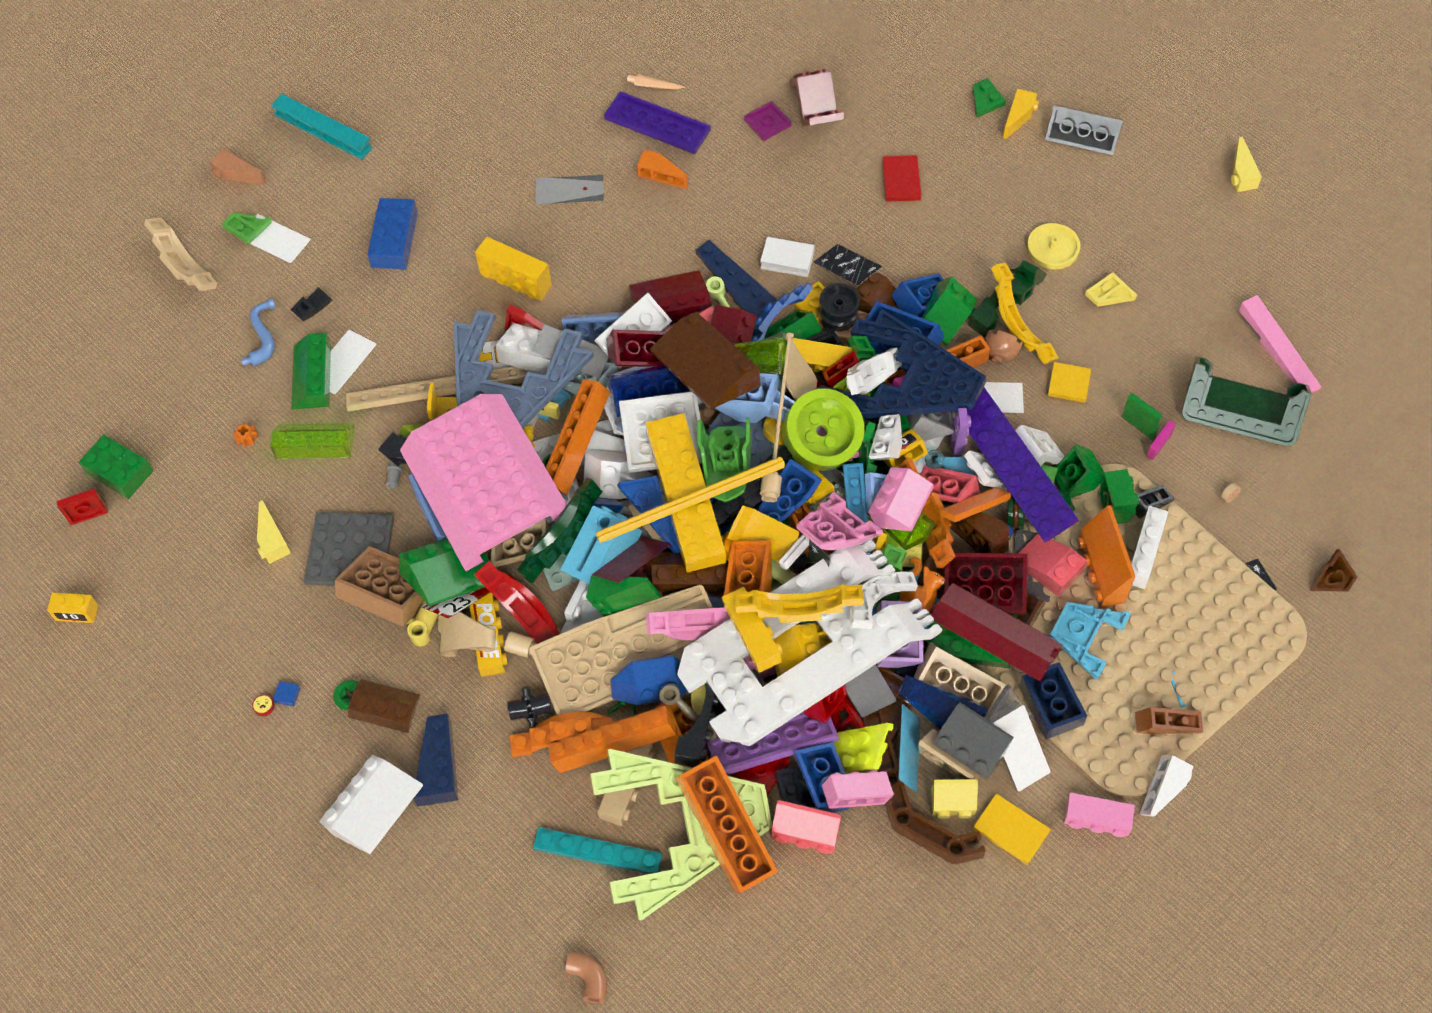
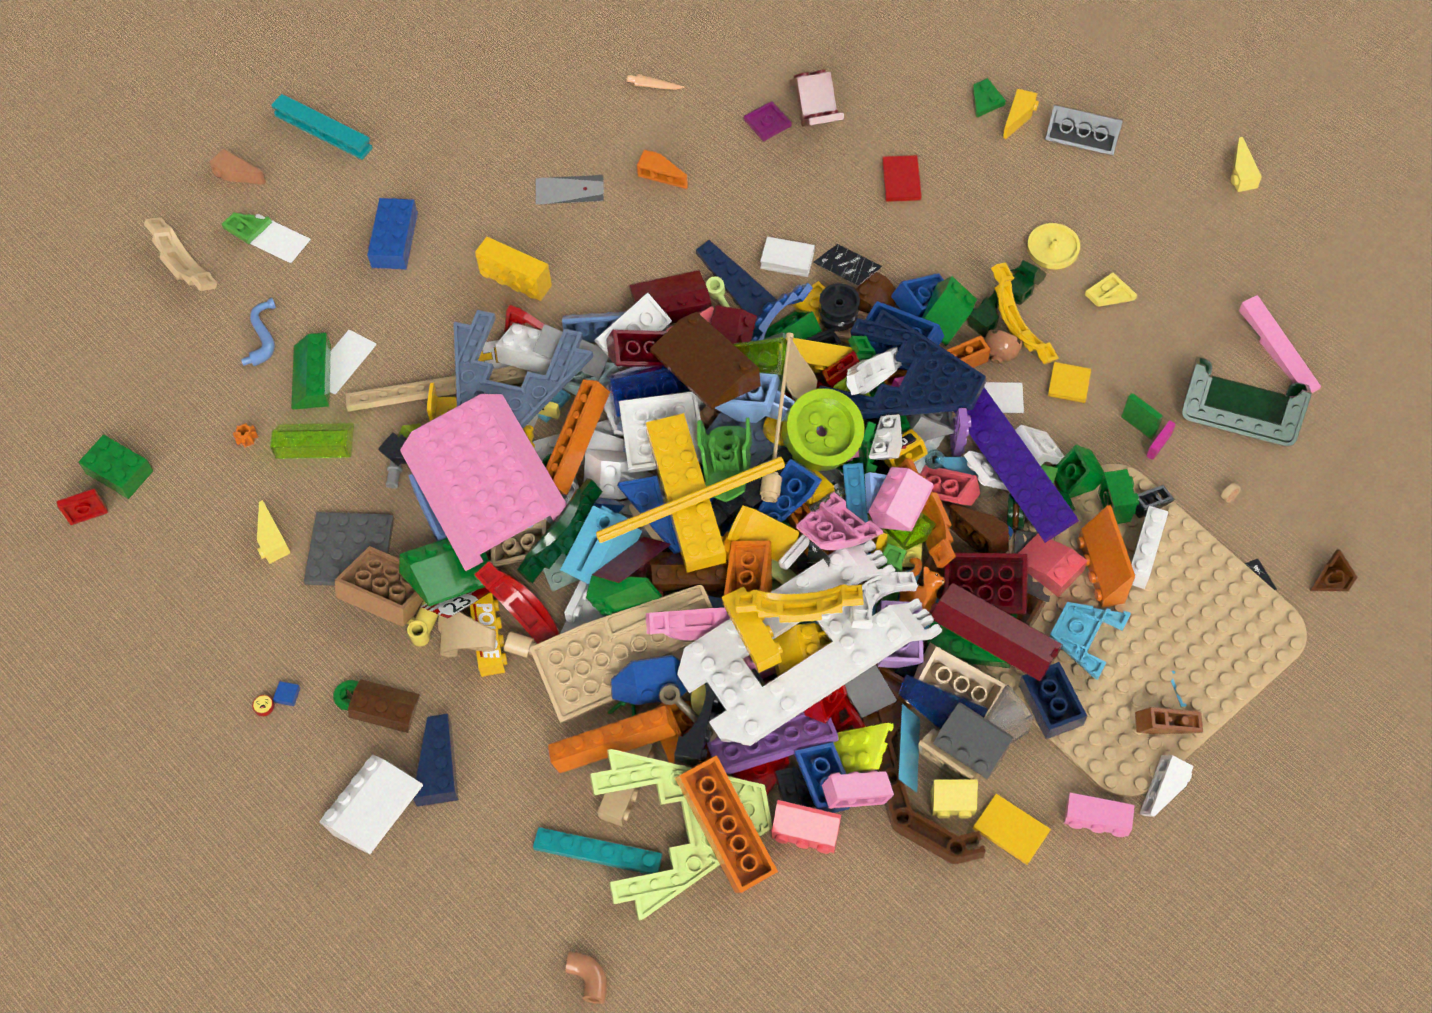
yellow brick [47,592,99,623] -> none
black slope [290,287,332,321] -> none
black pin [507,686,552,728] -> none
orange piece [510,712,623,757] -> none
dark purple plate [604,91,711,154] -> none
orange tile [940,487,1011,522] -> none
white sticker [993,705,1050,792] -> none

